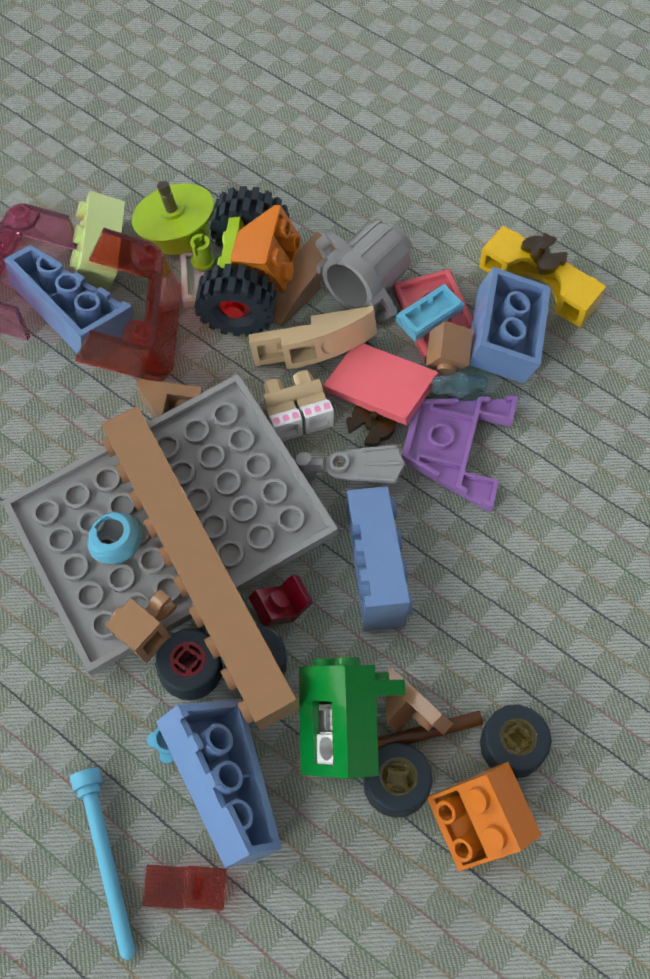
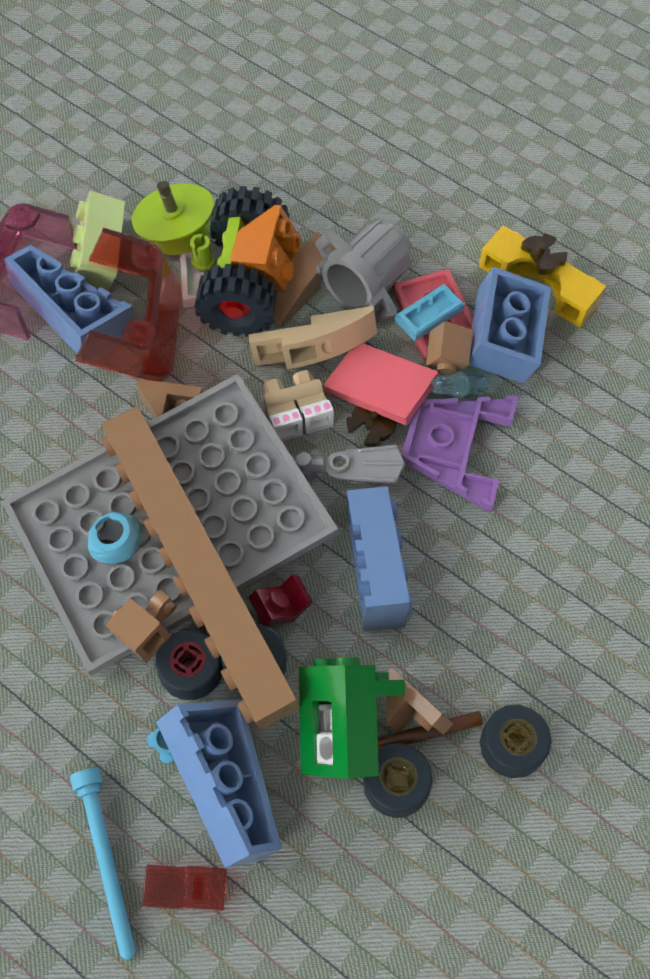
orange slope [427,762,542,871] -> none

